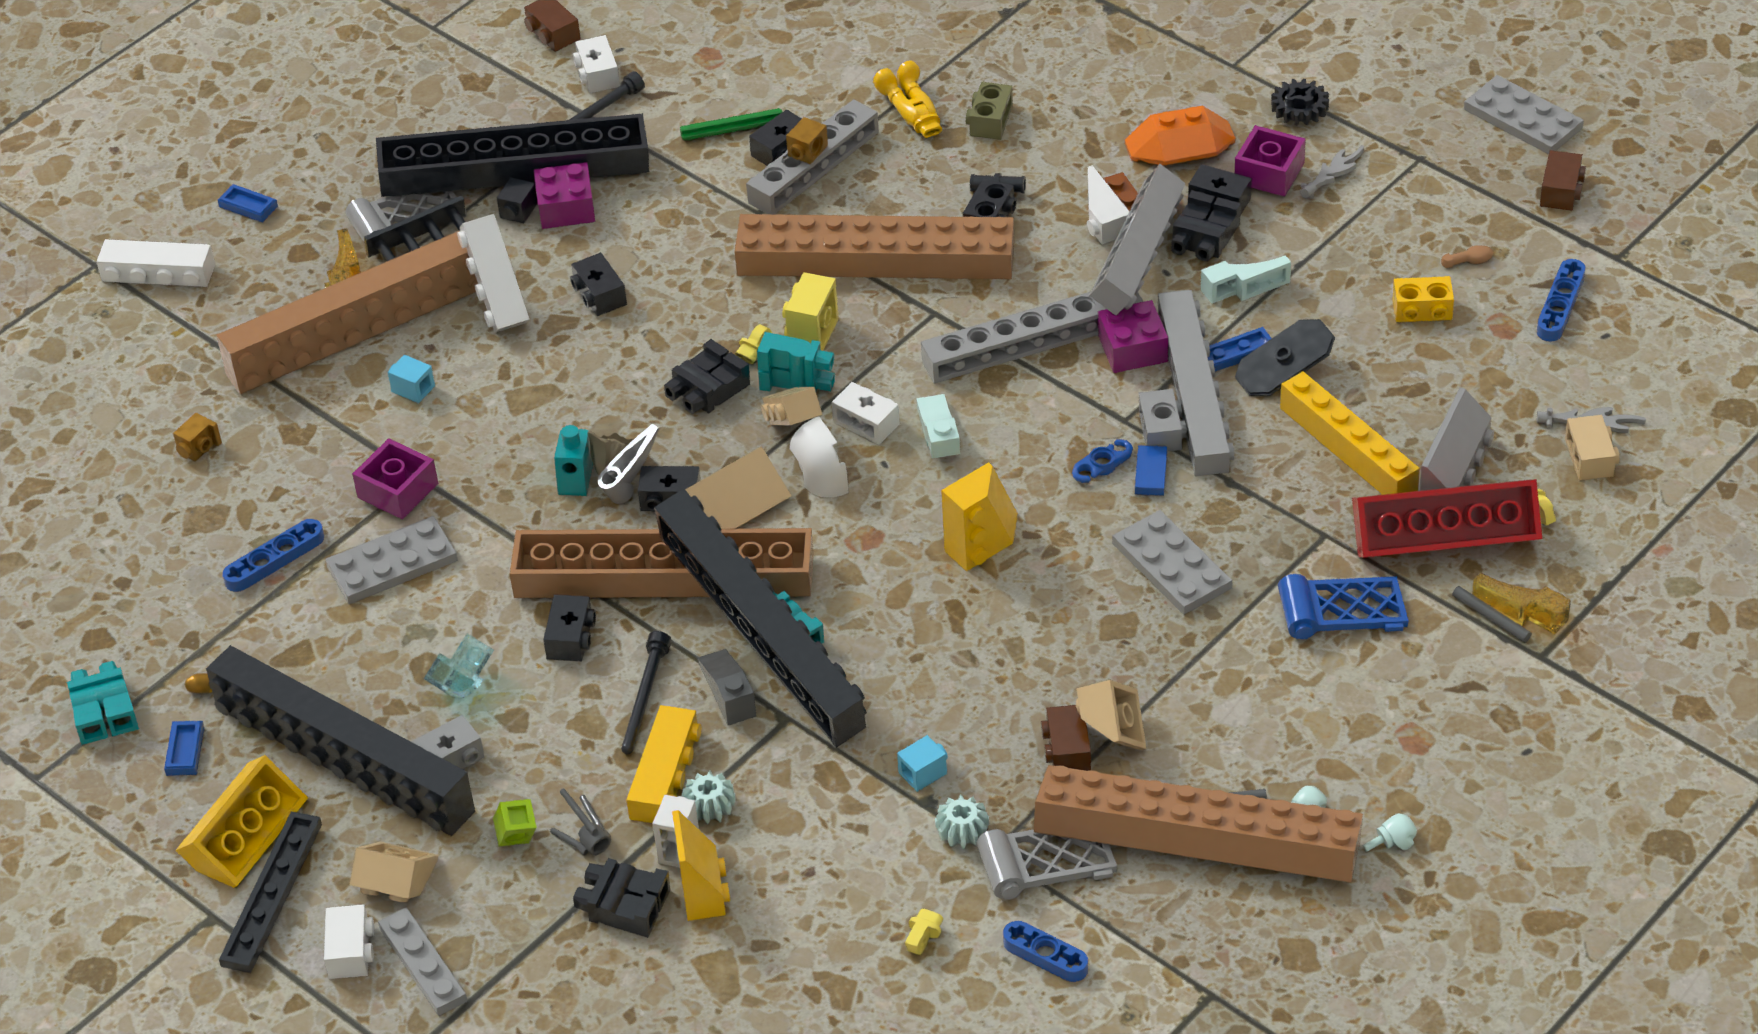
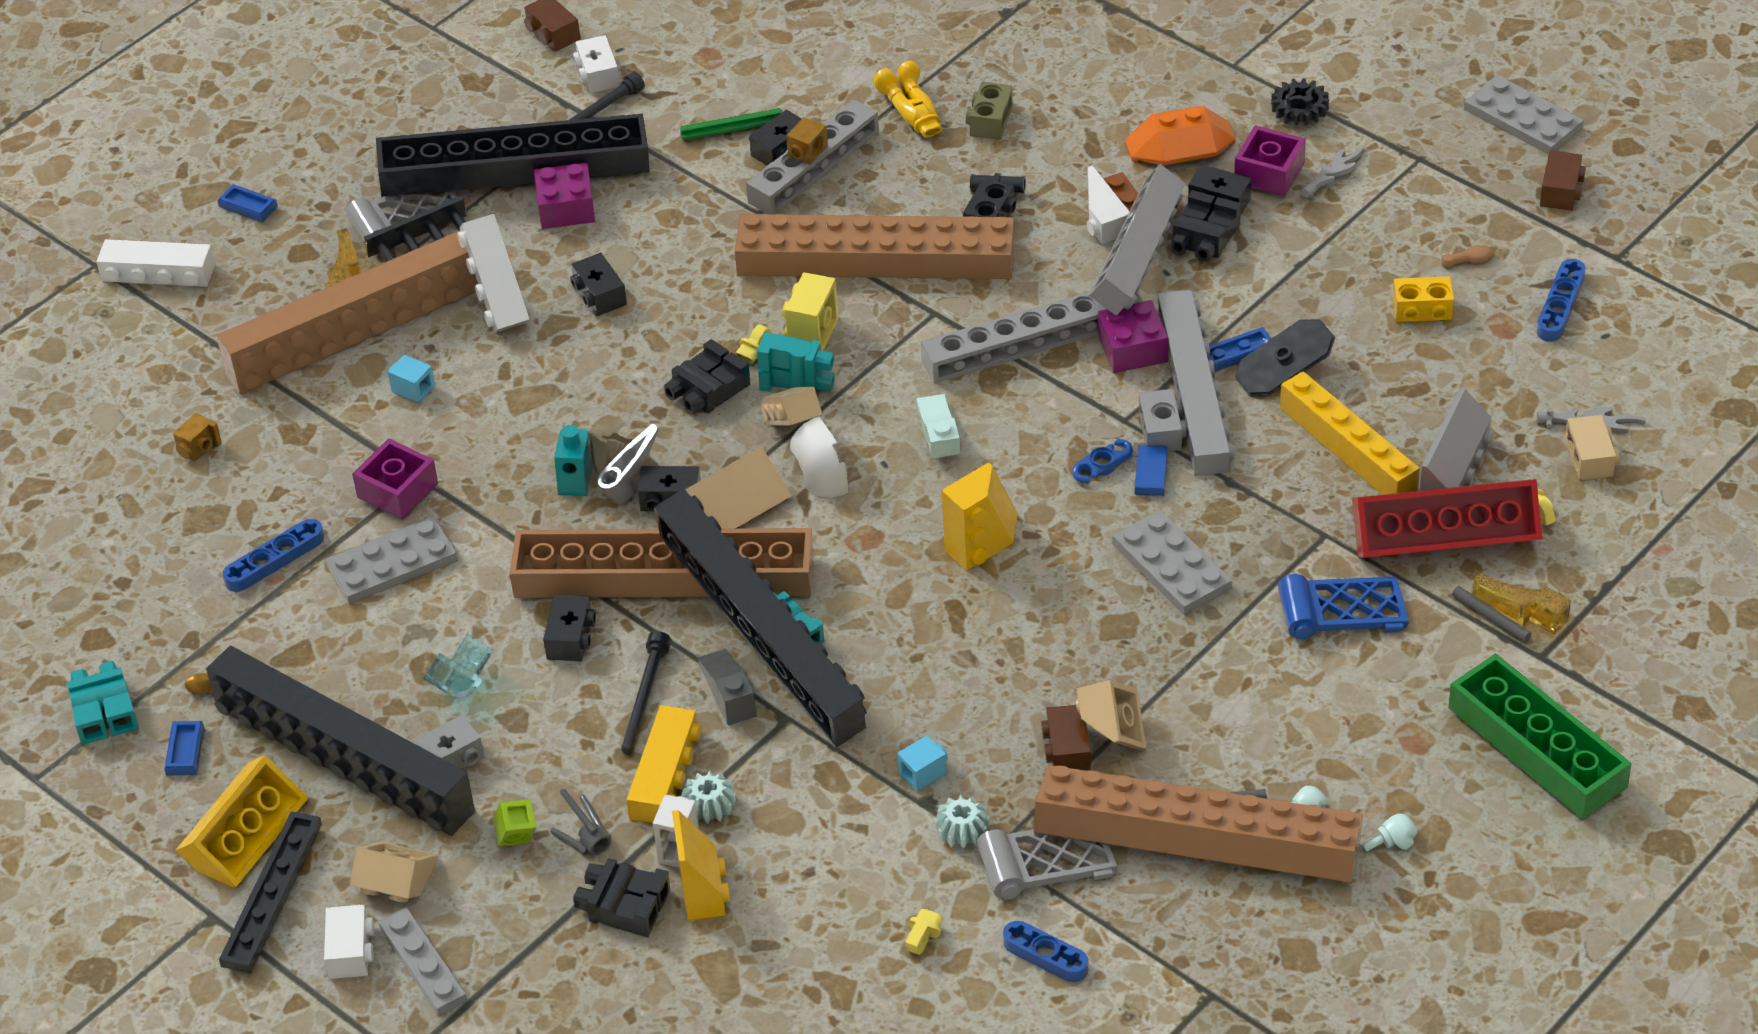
black brick [497,177,538,224] -> none
white brick [832,382,900,445] -> none
light aqua slope [1201,256,1291,303] -> none
none -> green brick [1448,653,1632,819]

